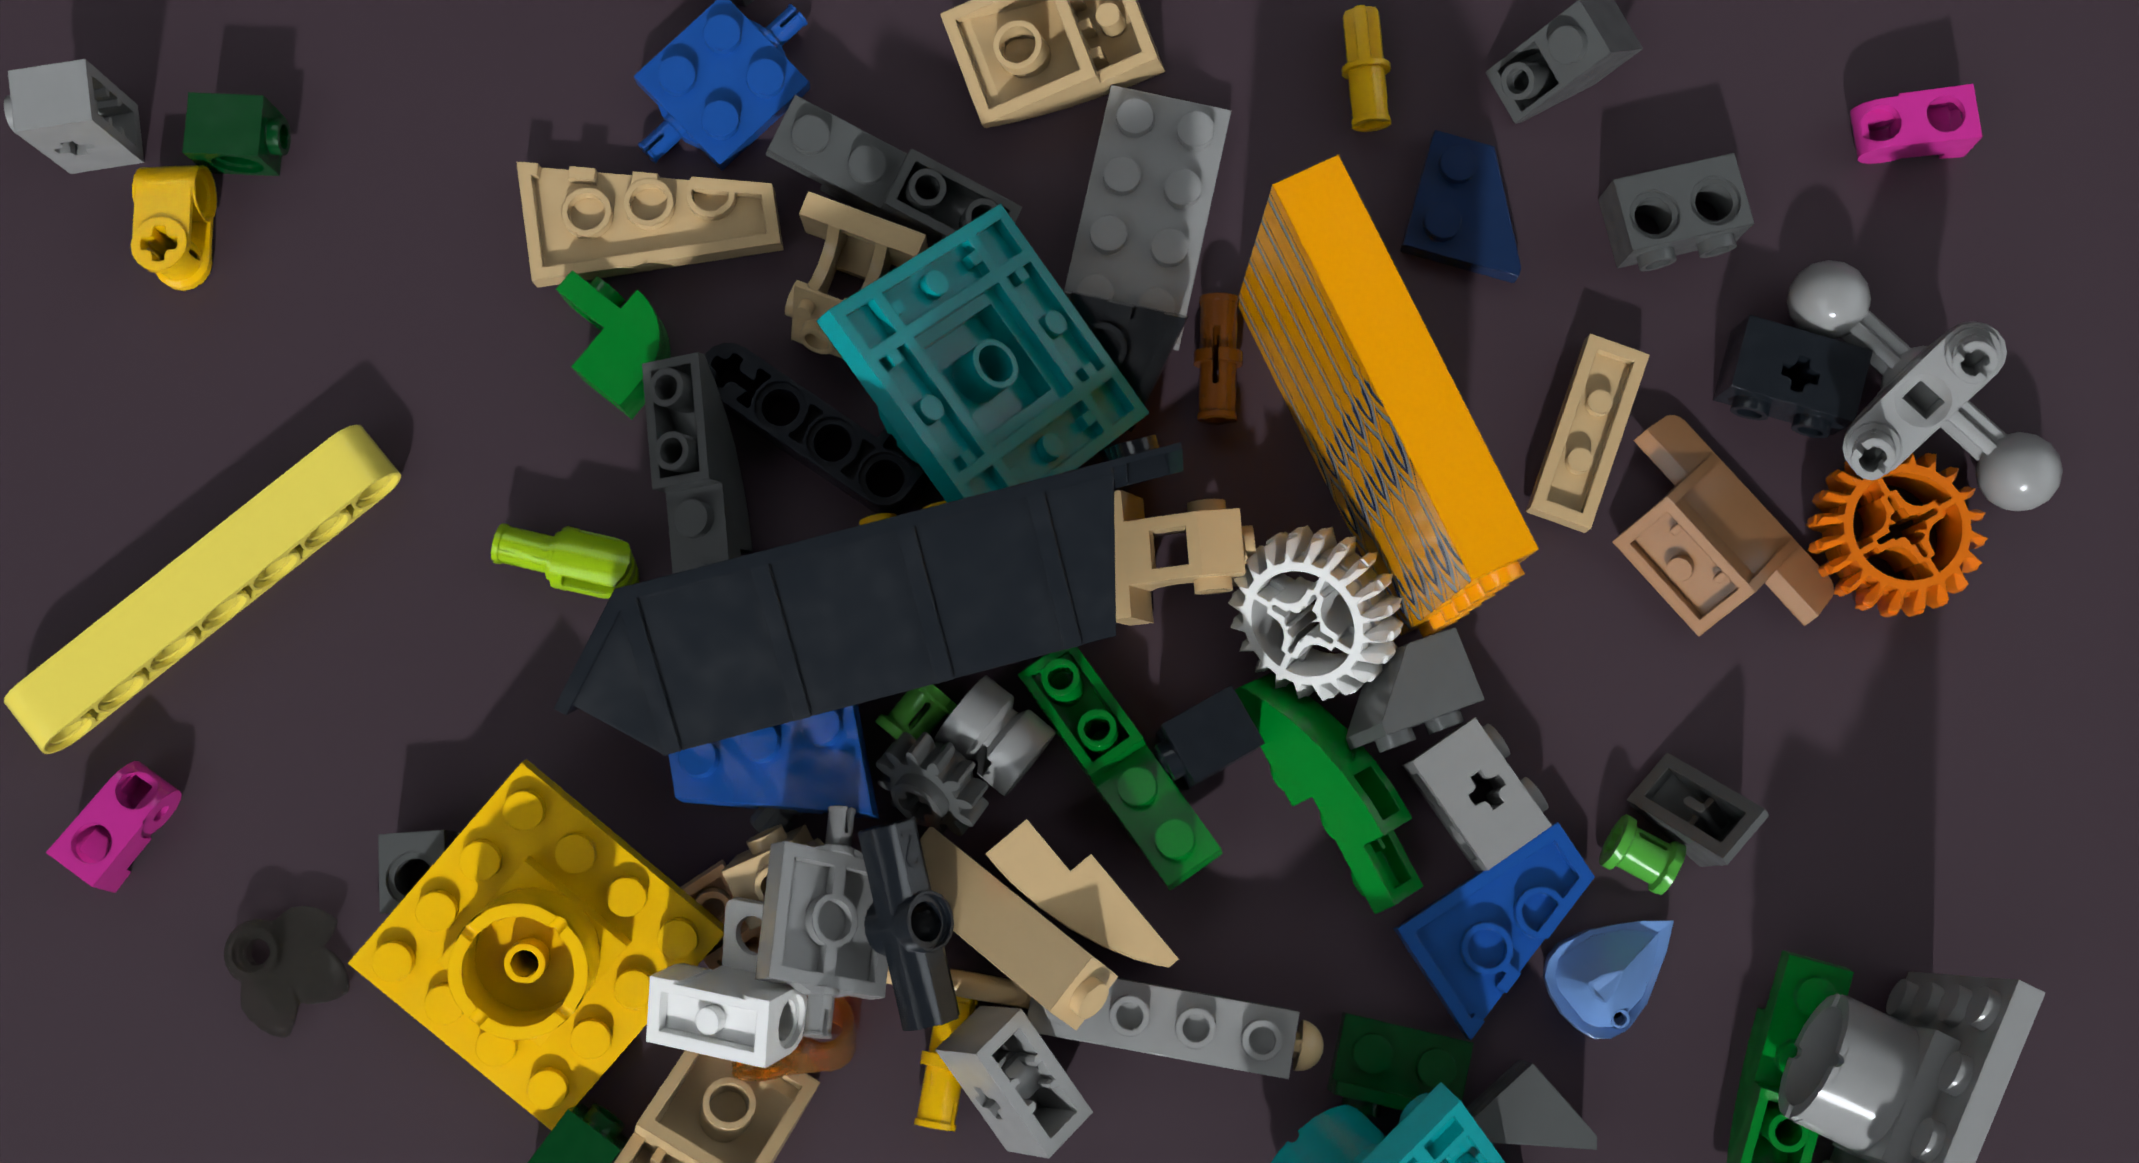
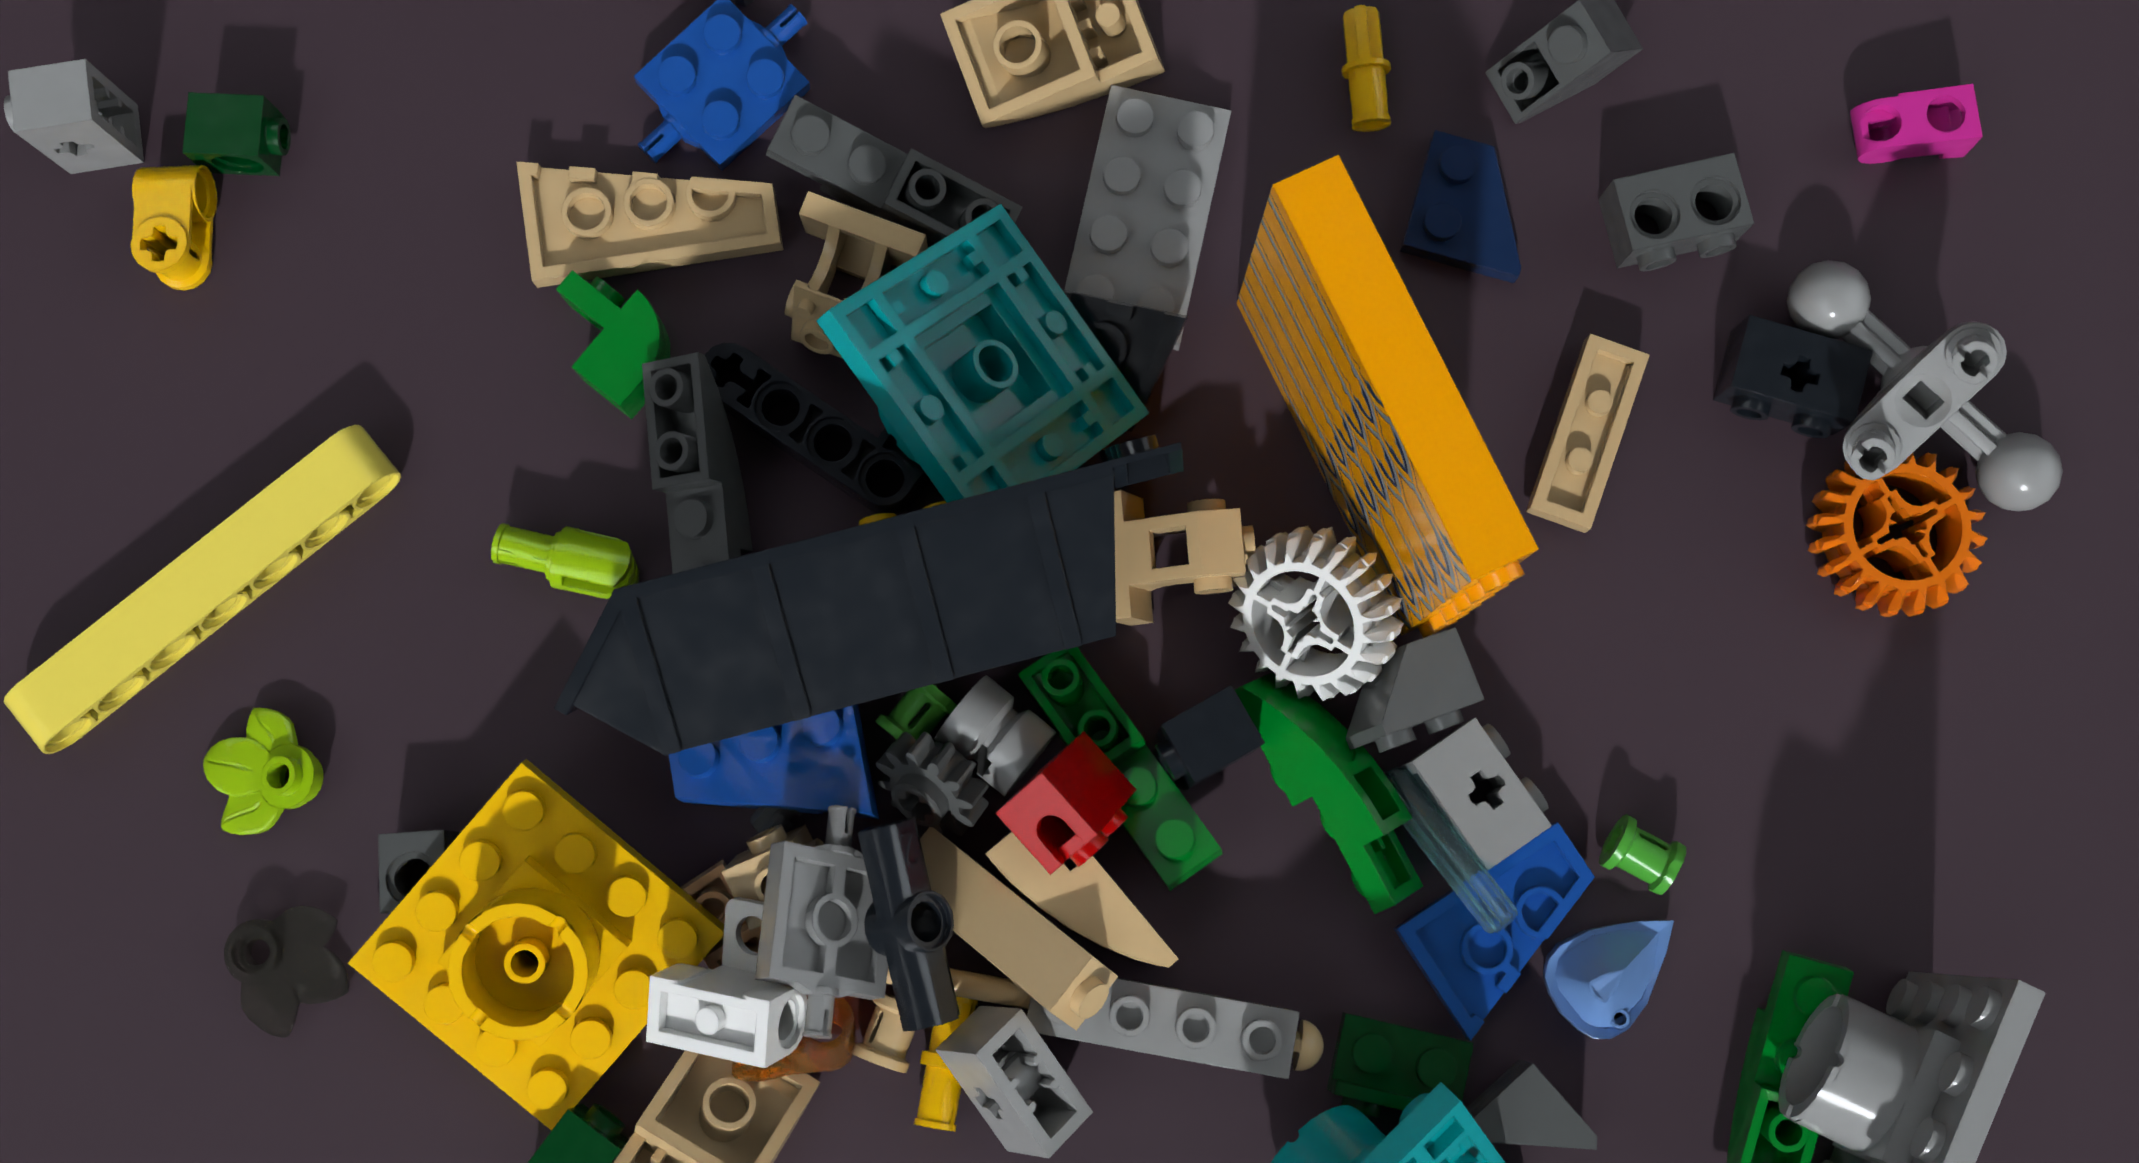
dark pink leg [46,761,182,893] -> none
reddish brown pin [1193,292,1243,424] -> none
medium nougat plate [1613,415,1834,637] -> none
dark grey slope [1627,752,1769,867] -> none
none -> lime plate [203,708,324,835]
none -> tan bush [851,993,915,1073]
none -> red brick [995,731,1137,875]
none -> clear light blue axle [1385,767,1518,934]

